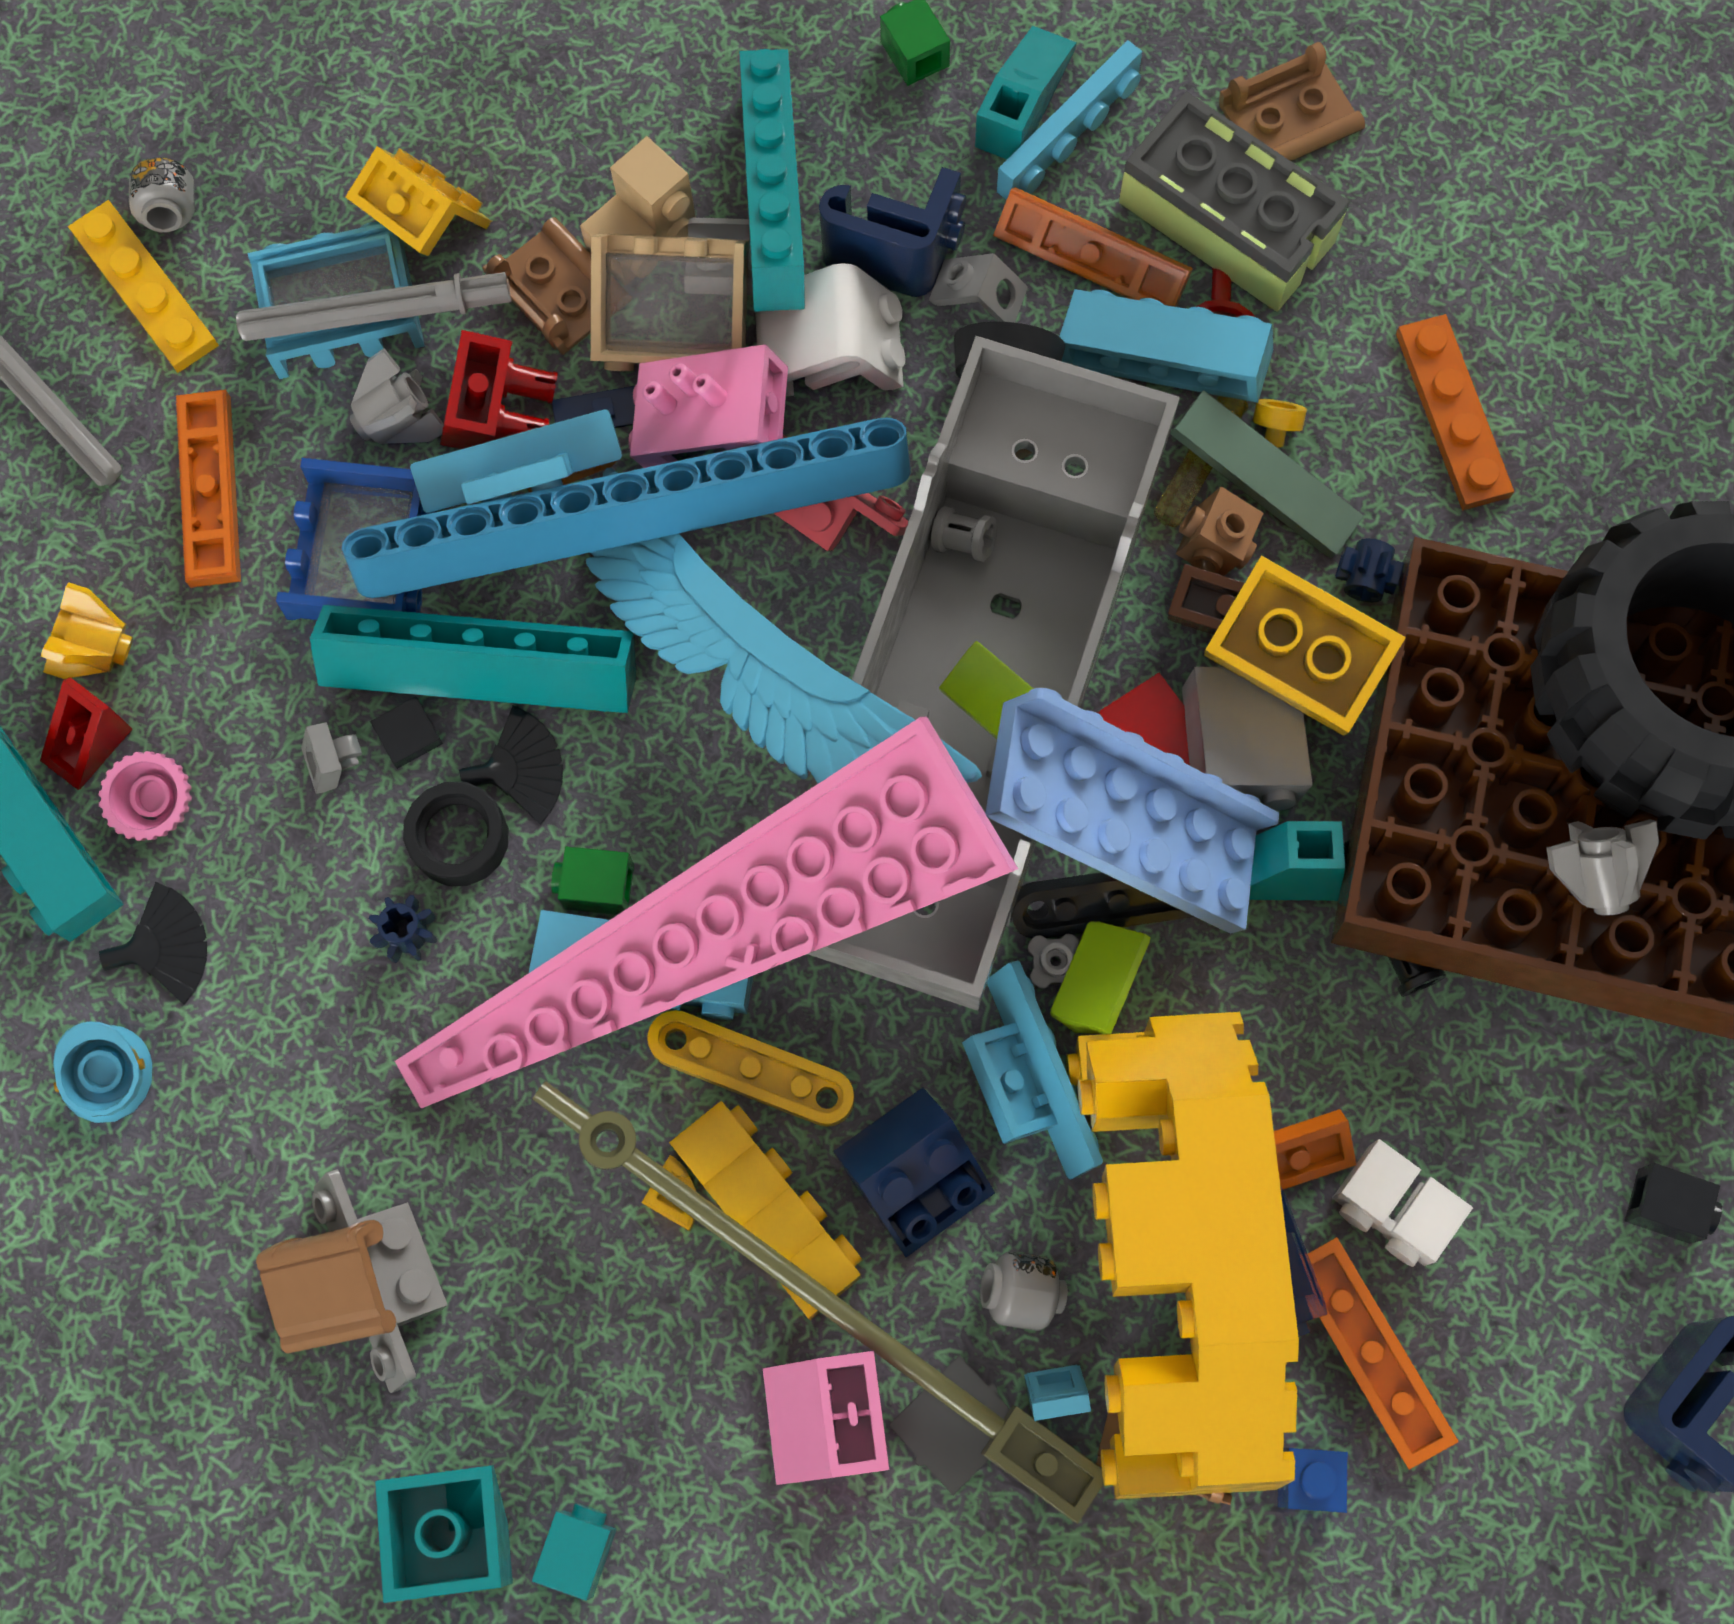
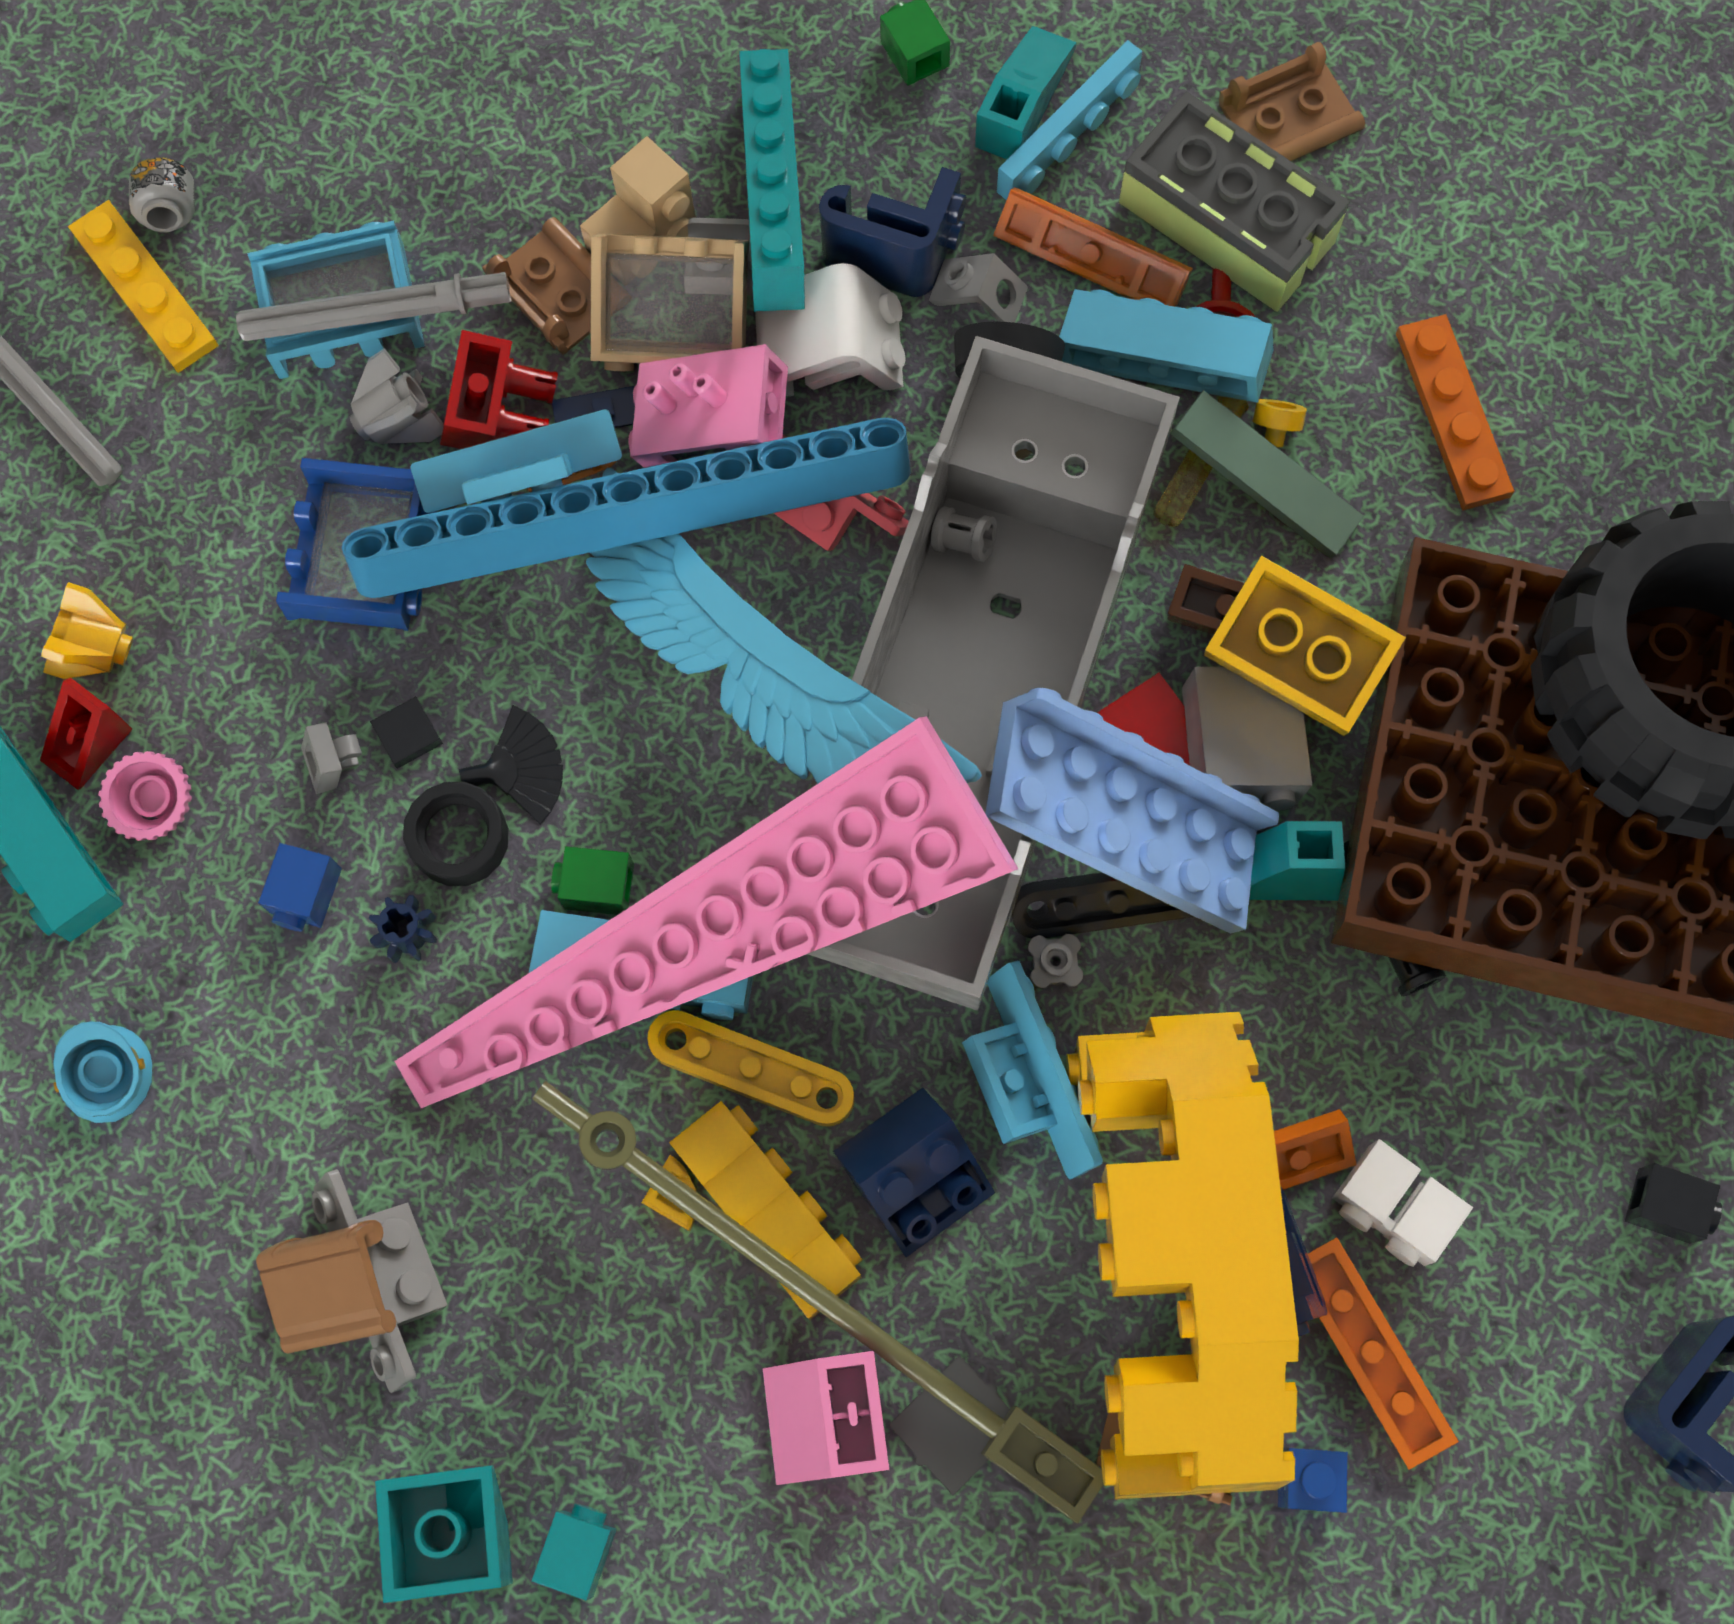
black hand [99,882,207,1005] -> none
orange plate [176,389,241,588] -> none
teal brick [309,605,636,713] -> none
yellow bracket [345,146,492,256] -> none
lime slope [939,641,1034,739] -> none
light grey head [980,1252,1068,1331] -> none
medium azure tile [1024,1365,1091,1421] -> none
lime slope [1050,921,1151,1034] -> none
medium nougat brick [1176,486,1264,576] -> none
dark blue gear [1335,538,1404,603] -> none
light grey brick [1547,819,1659,915] -> none
none -> blue brick [258,843,342,932]

